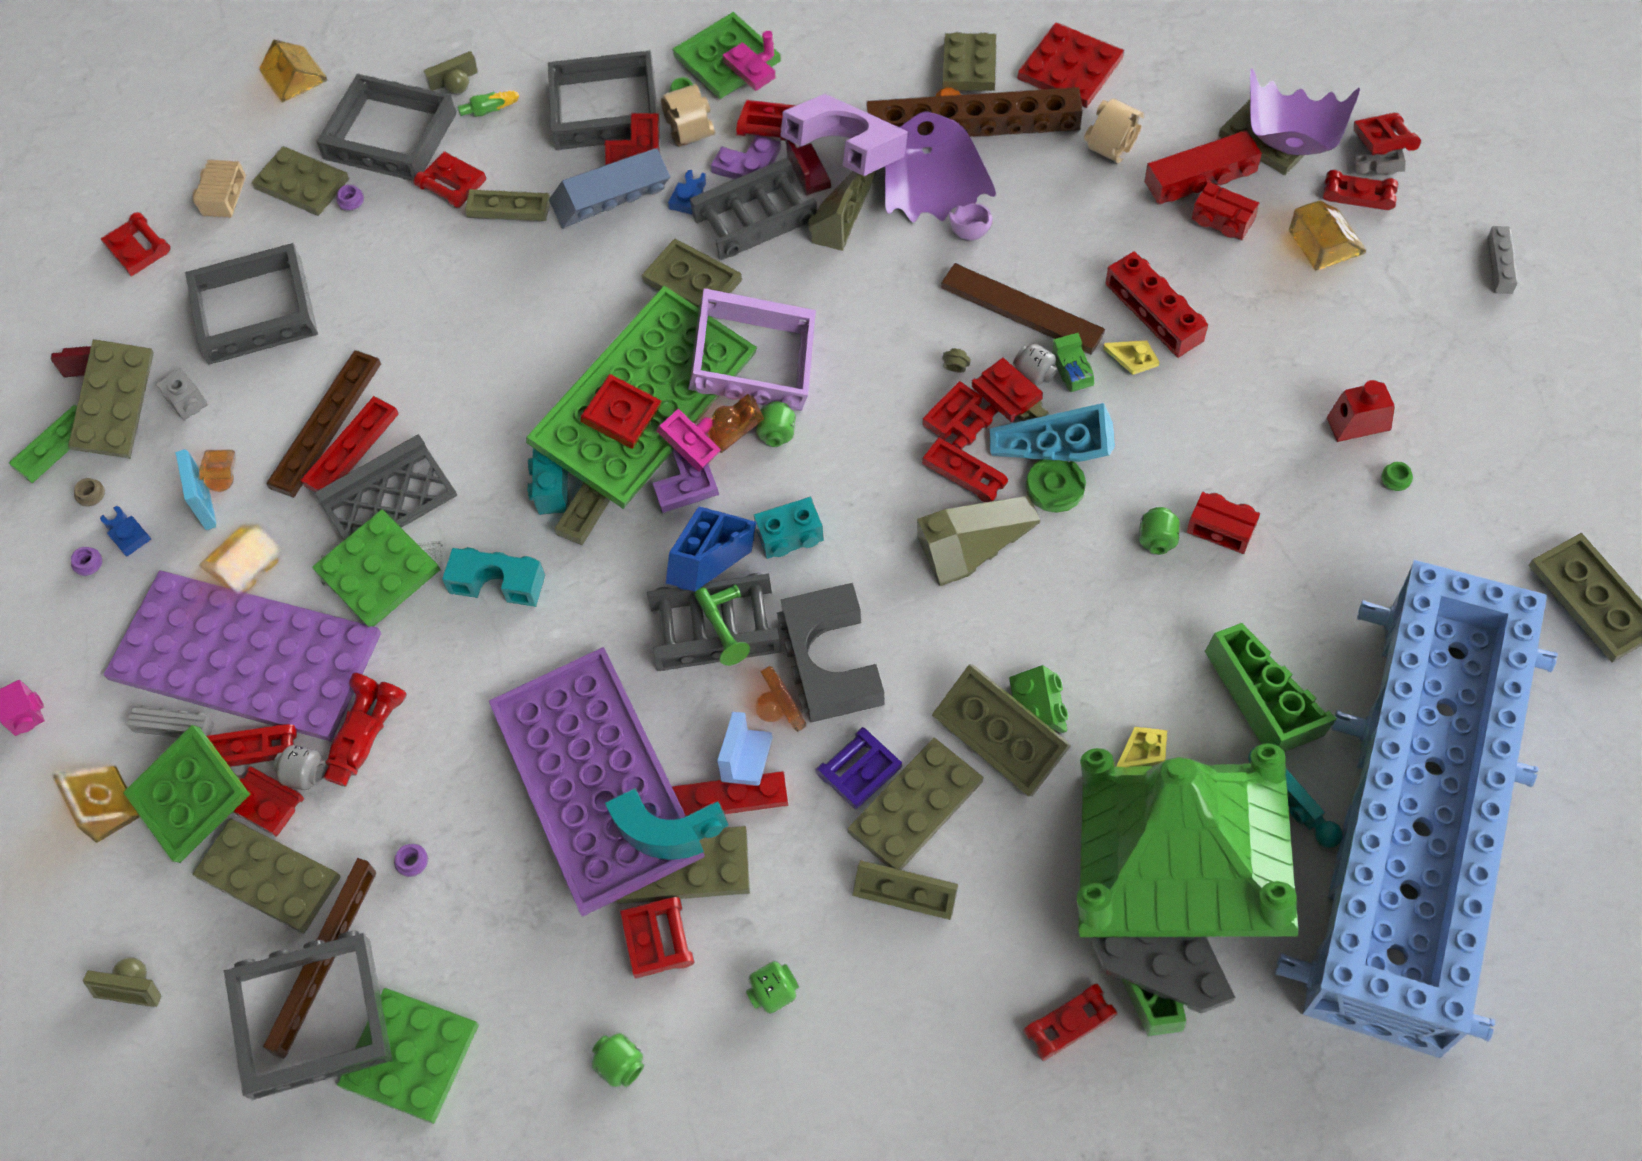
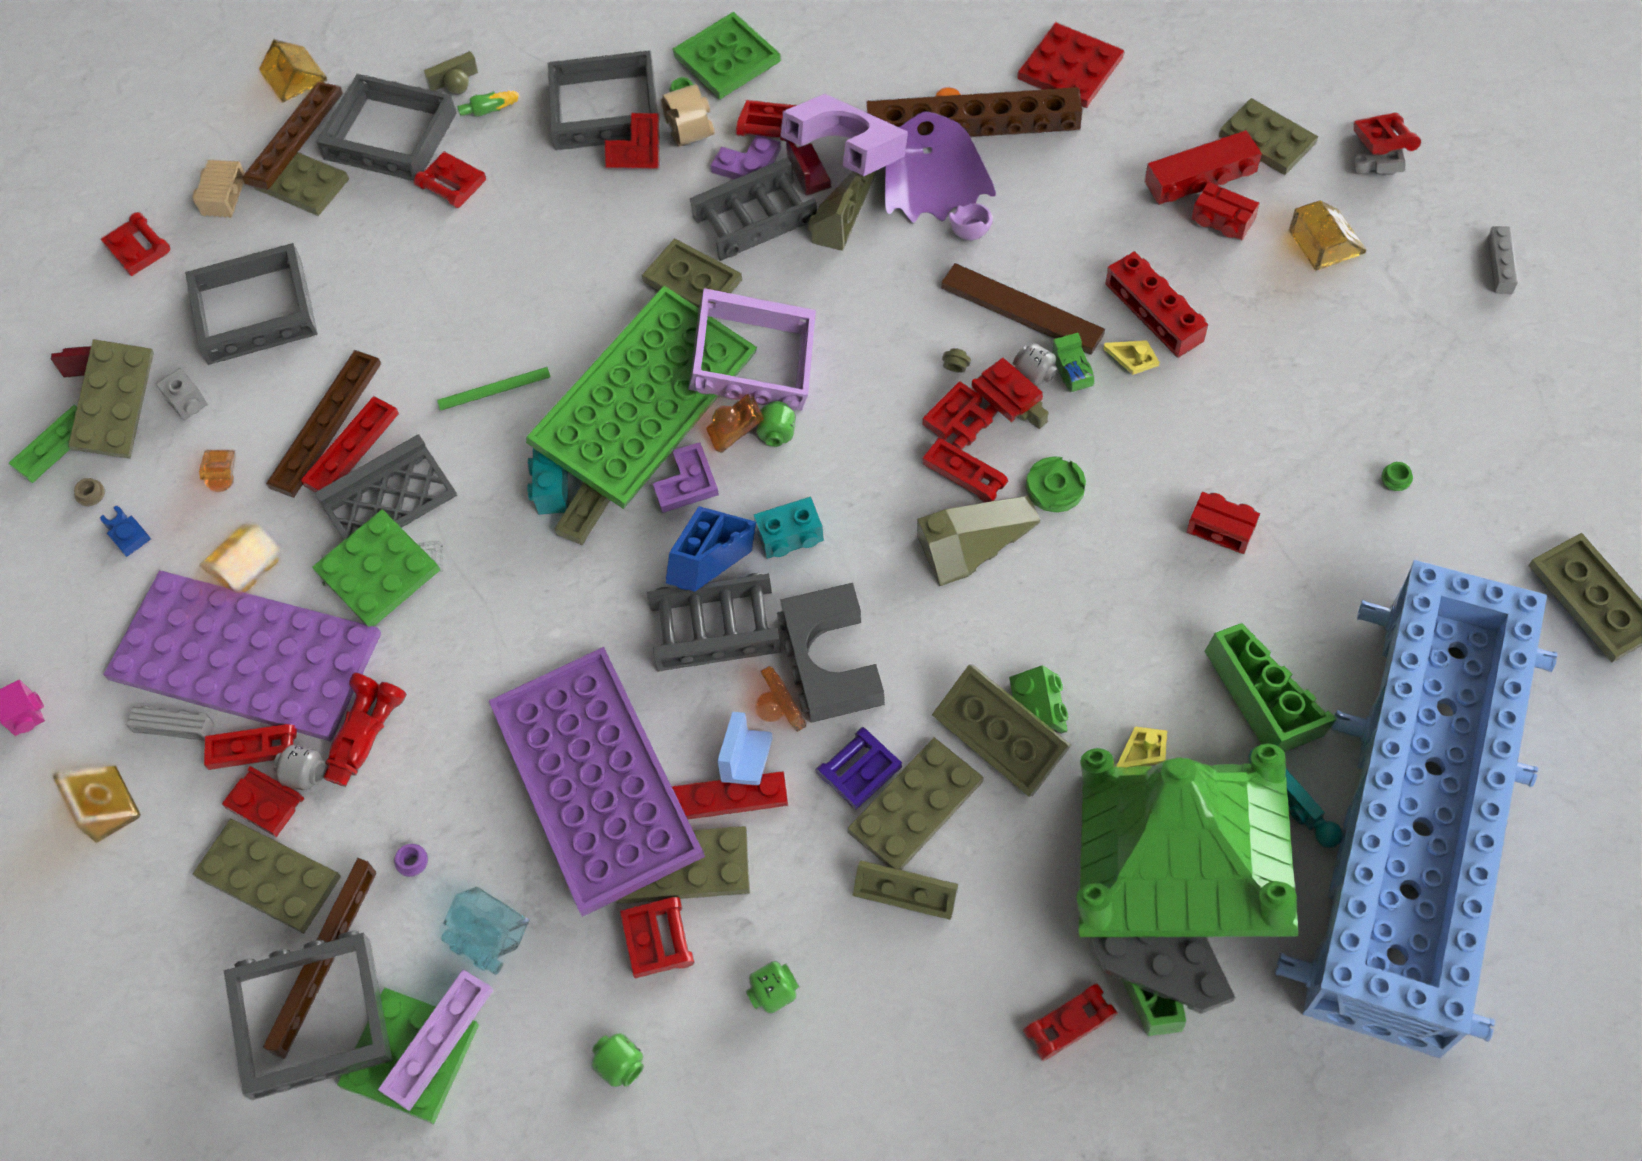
medium lavender plate [71,547,103,576] -> none
olive tile [83,957,162,1007] -> none
bright green plate [123,725,250,863] -> none
medium azure tile [175,449,217,530] -> none
medium lavender plate [336,185,364,210] -> none
teal arch [442,547,546,607] -> none
olive plate [465,189,550,221] -> none
sand blue wedge [548,148,671,229] -> none
red tile [580,374,662,449] -> none
teal arch [605,788,729,860] -> none
dark pink plate [656,409,721,472] -> none
blue plate [668,169,706,215] -> none
bright green piece [694,584,750,666] -> none
dark pink plate [722,30,776,91] -> none
olive plate [942,32,996,91] -> none
medium azure wedge [989,403,1115,462] -> none
tan brick [1084,98,1144,163] -> none
bright green head [1139,507,1180,555] -> none
medium lavender piece [1250,68,1360,155] -> none
red plate [1323,170,1398,210] -> none
red torso [1327,380,1395,442] -> none
none -> reddish brown tile [242,81,343,190]
none -> lavender plate [378,969,493,1111]
none -> bright green bar [437,367,551,411]
none -> clear light blue brick [441,886,530,975]

